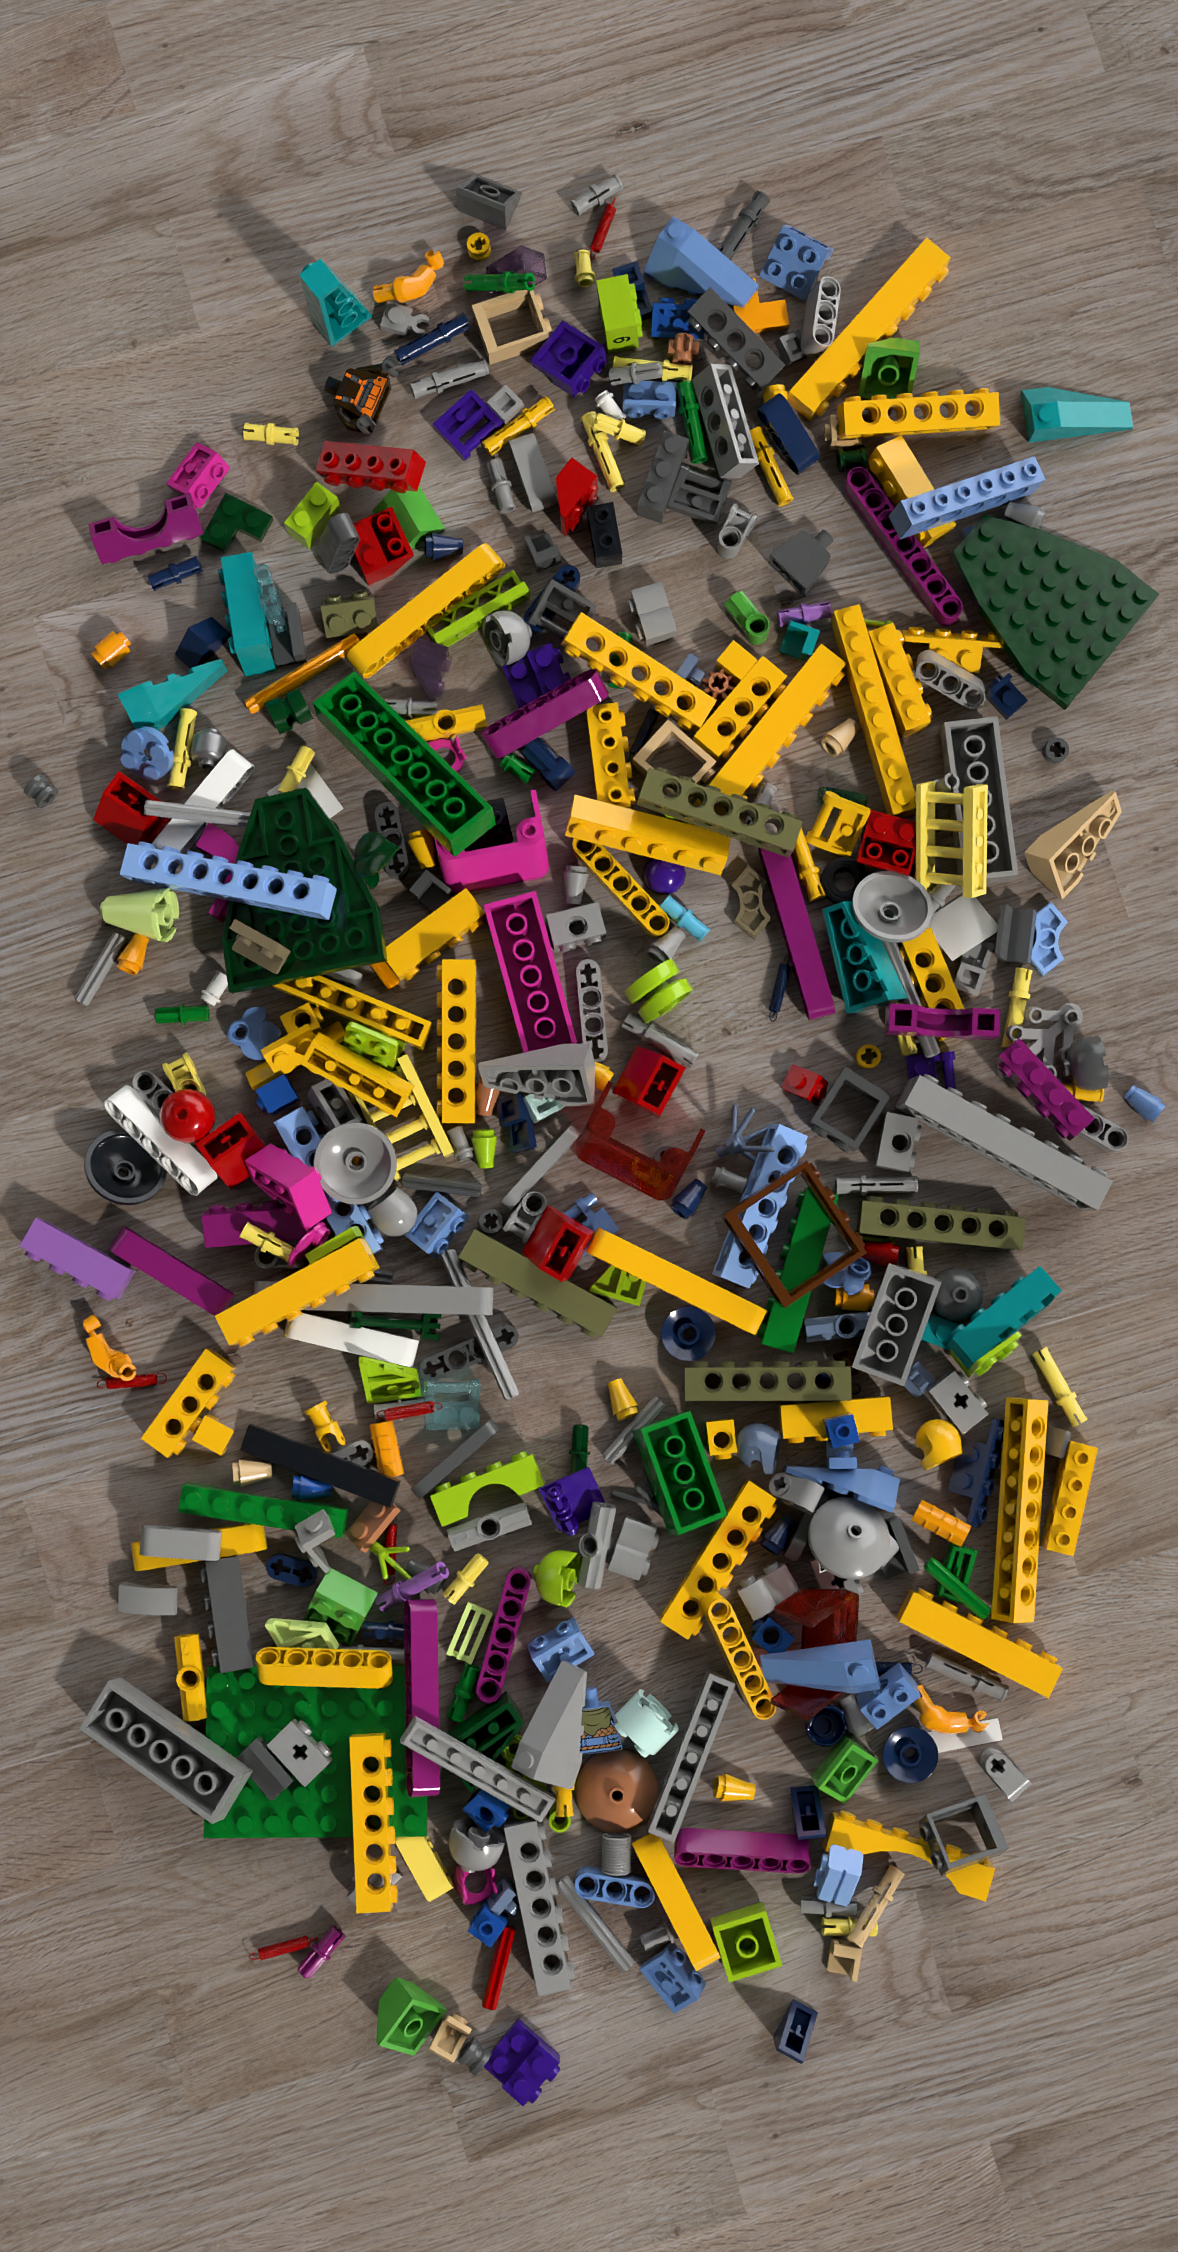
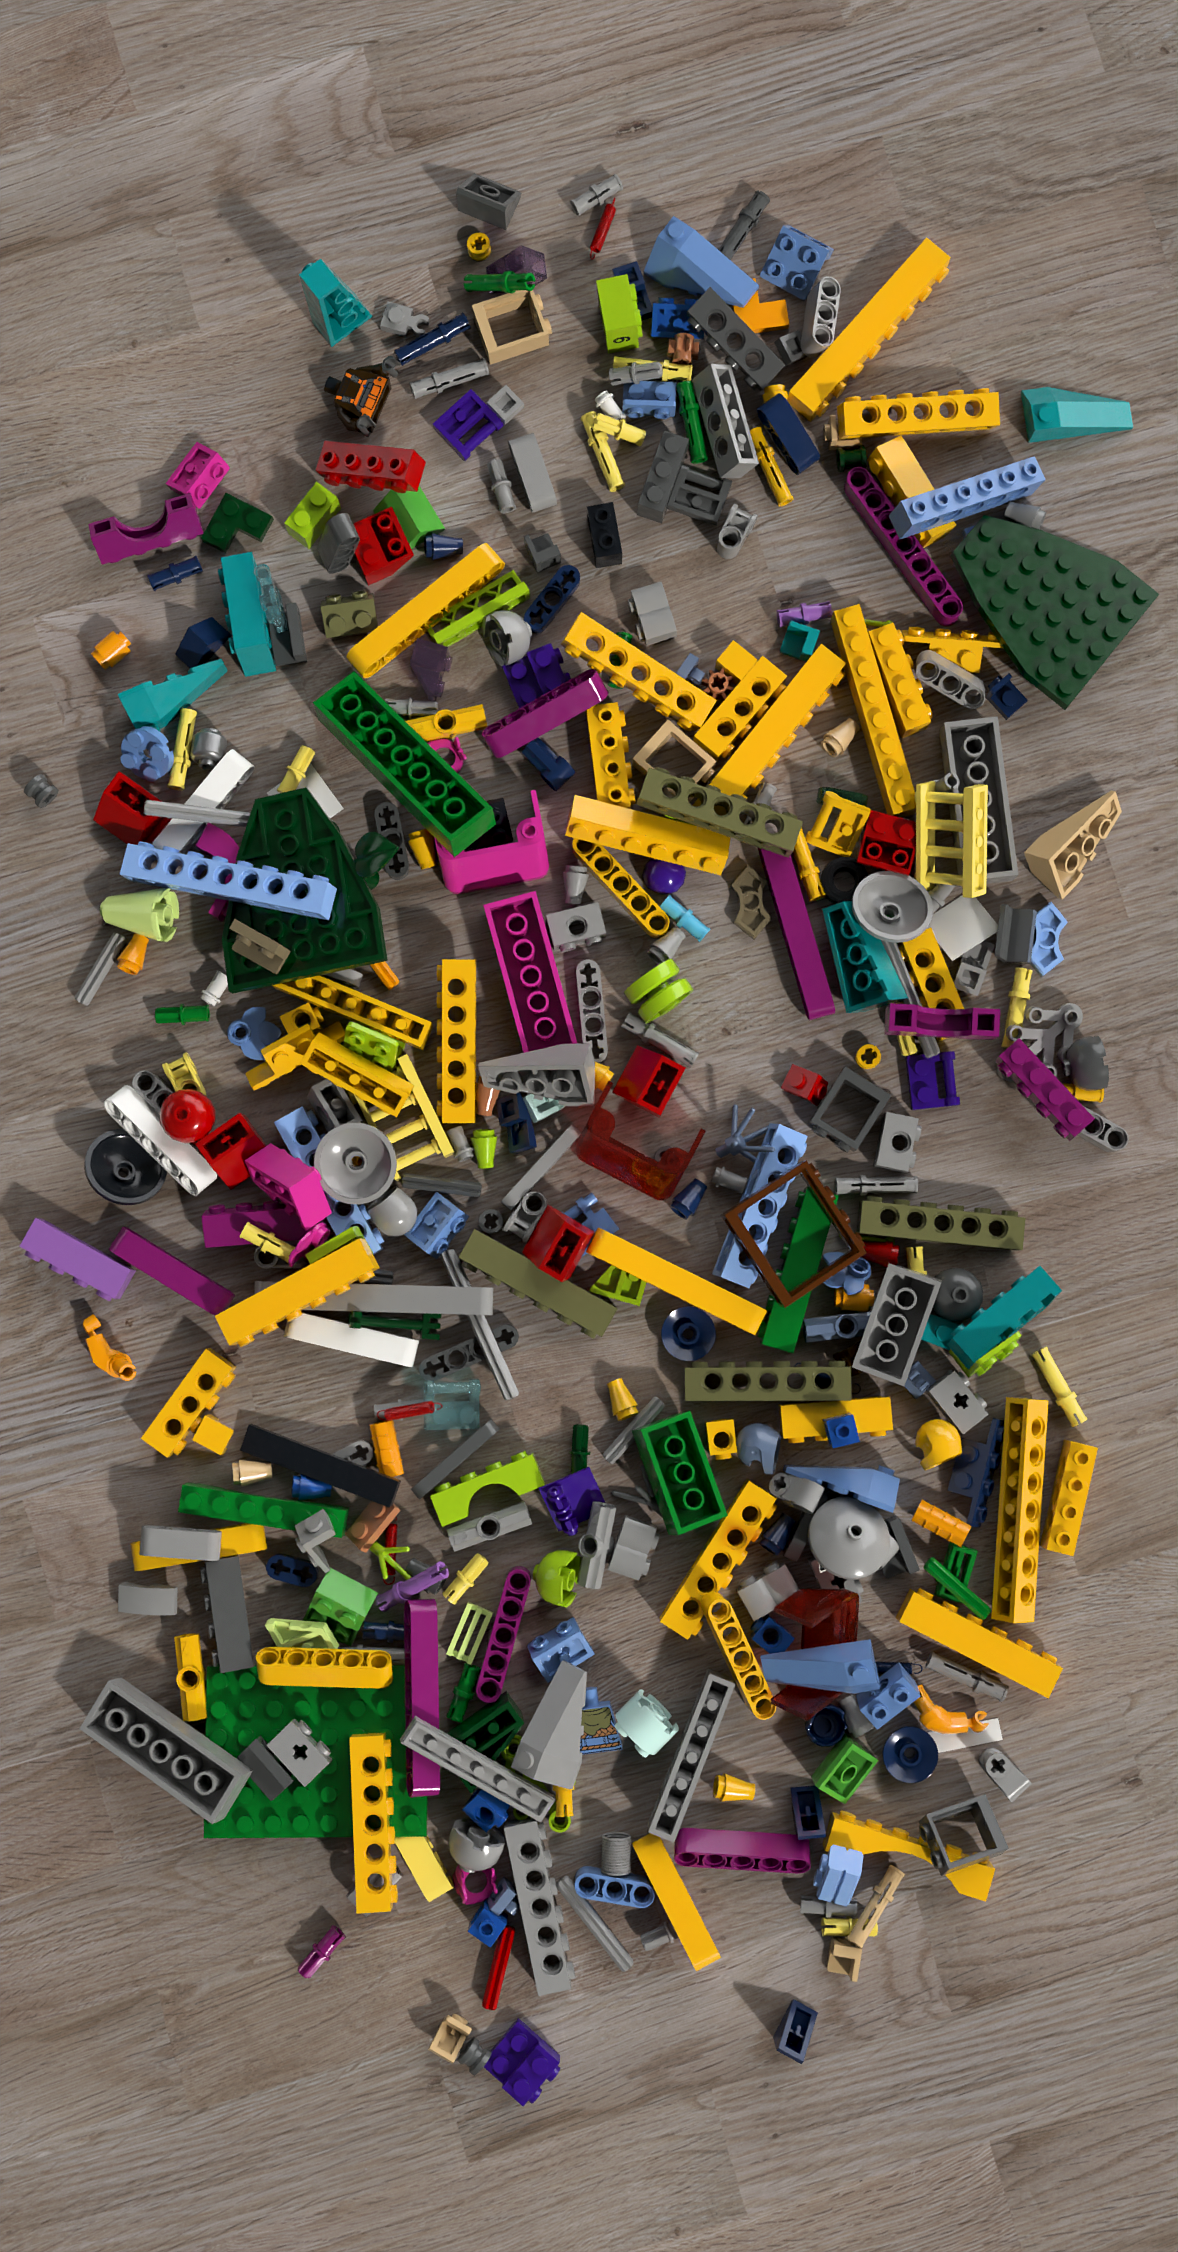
red piece [97,1373,167,1389] -> none
light yellow pin [243,423,299,445] -> none
light orange axle [244,634,360,714] -> none
red piece [249,1935,319,1960] -> none
blue brick [255,1074,301,1116] -> none
dark green wheel [265,687,314,734] -> none
yellow piece [304,1400,346,1453] -> none
lime wing [359,1357,422,1404] -> none
light orange arm [373,250,444,303] -> none
bright green slope [376,1977,447,2056] -> none
yellow brick [386,888,487,981] -> none
dark grey panel [409,870,453,912] -> none
yellow pin [481,396,555,457] -> none
green pin [500,753,535,784] -> none
dark grey plate [528,579,597,639] -> none
dark purple plate [530,320,607,398] -> none
red slope [555,457,598,536] -> none
light yellow pin [574,249,595,287] -> none
nougat dish [576,1748,658,1833] -> none
dark blue piece [628,704,659,763] -> none
medium blue bracket [639,1941,706,2014] -> none
lime brick [710,1902,783,1983] -> none
bright green piece [724,591,769,645] -> none
dark grey torso [768,530,833,598] -> none
dark blue piece [768,955,791,1022] -> none
medium blue bracket [825,1440,857,1469] -> none
bright green slope [858,338,920,399] -> none
light grey brick [894,1074,1113,1211] -> none
dark grey bush [1043,738,1069,764] -> none
light grey slope [1045,1426,1071,1459] -> none
medium blue cone [1124,1085,1166,1123] -> none

